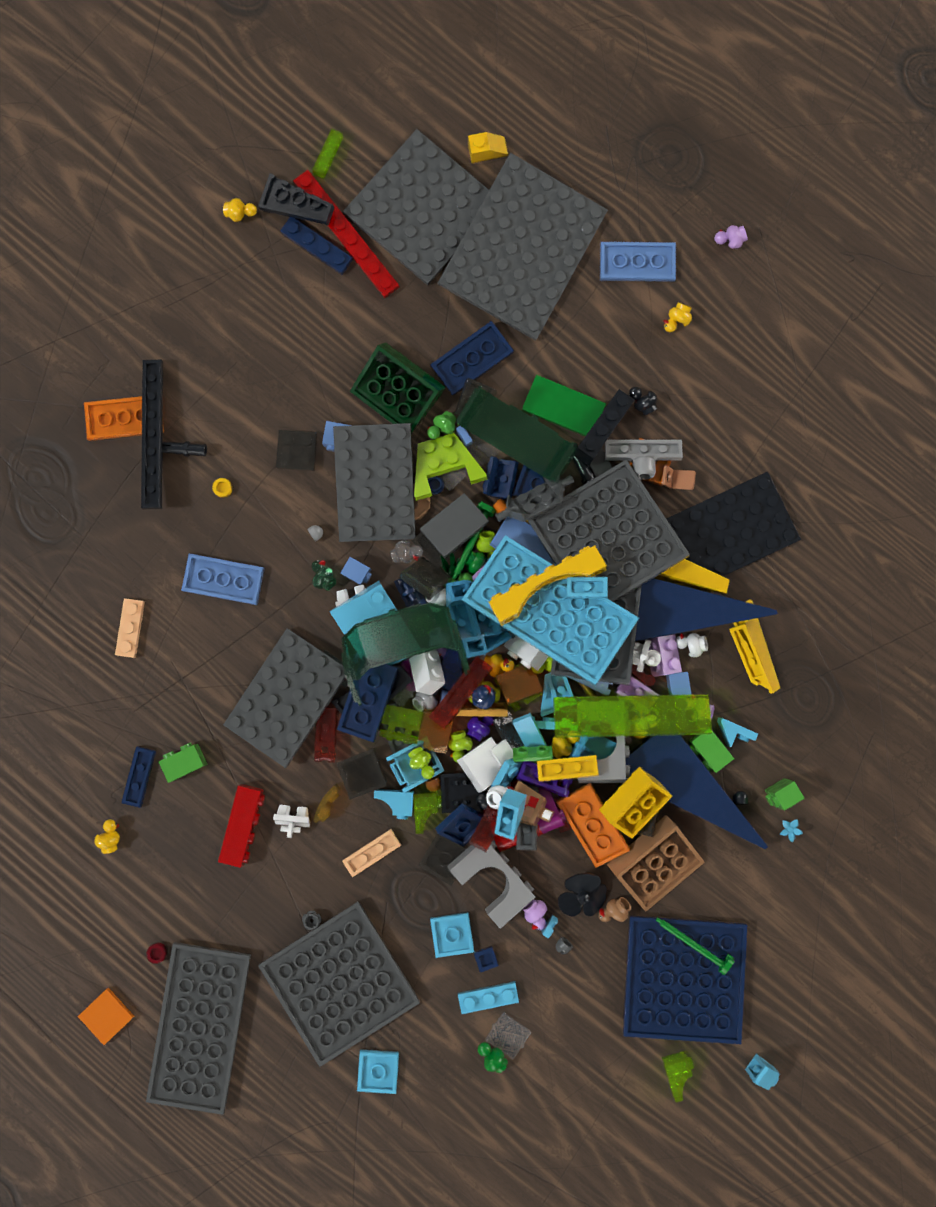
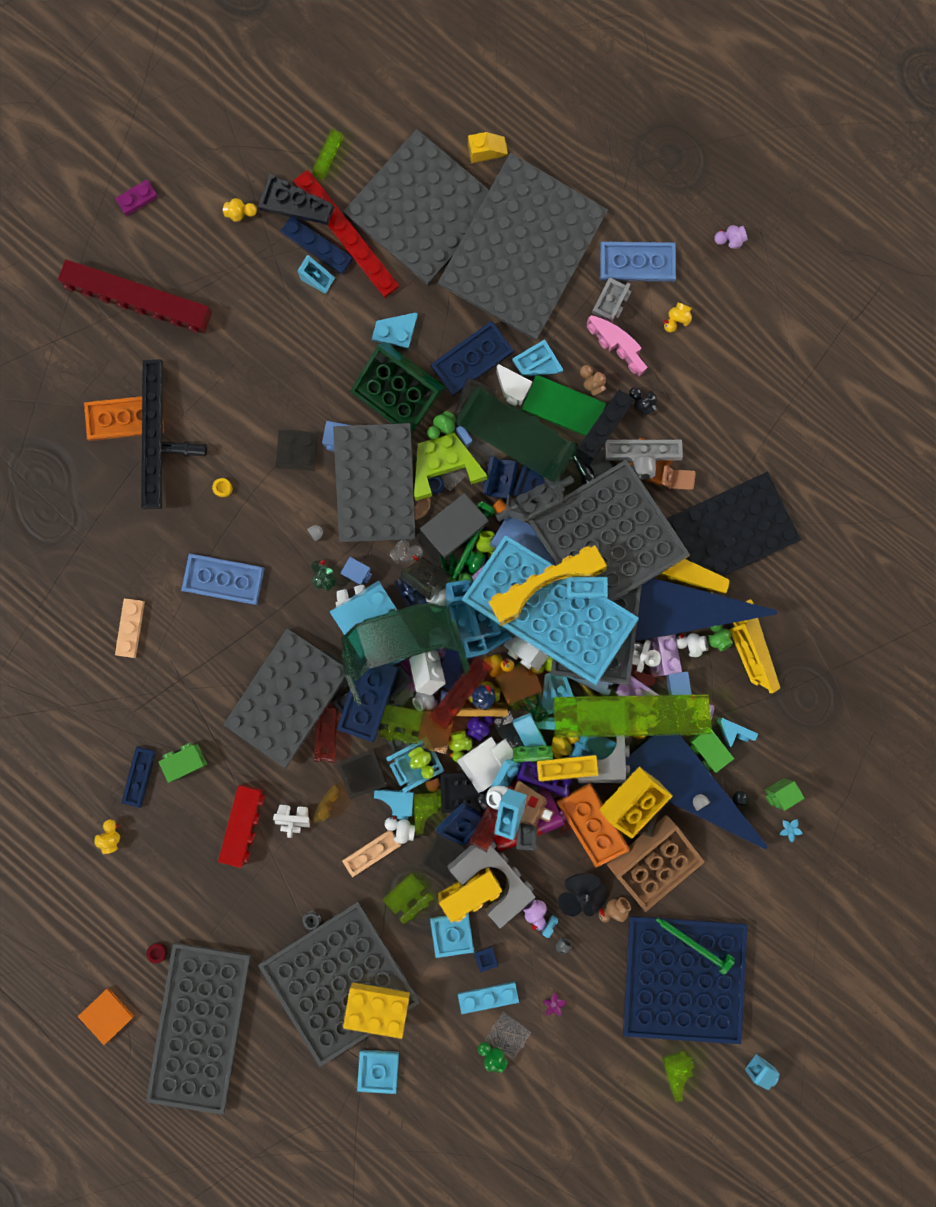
none -> dark red brick [58,259,212,333]
none -> magenta plate [115,179,158,217]
none -> medium azure slope [297,255,335,294]
none -> yellow brick [343,982,410,1039]
none -> medium azure wing [372,313,418,350]
none -> clear neon green plate [382,873,433,924]
none -> white animal [385,815,416,844]
none -> yellow brick [438,867,502,923]
none -> white slope [496,364,532,406]
none -> medium azure wing [512,340,564,376]
none -> dark green piece [522,694,548,722]
none -> magenta plant [543,993,567,1016]
none -> medium nougat animal [580,365,606,395]
none -> bright pink slope [587,315,648,377]
none -> light grey bracket [592,277,632,322]
none -> light grey hinge [693,794,710,811]
none -> bright green animal [708,624,733,652]

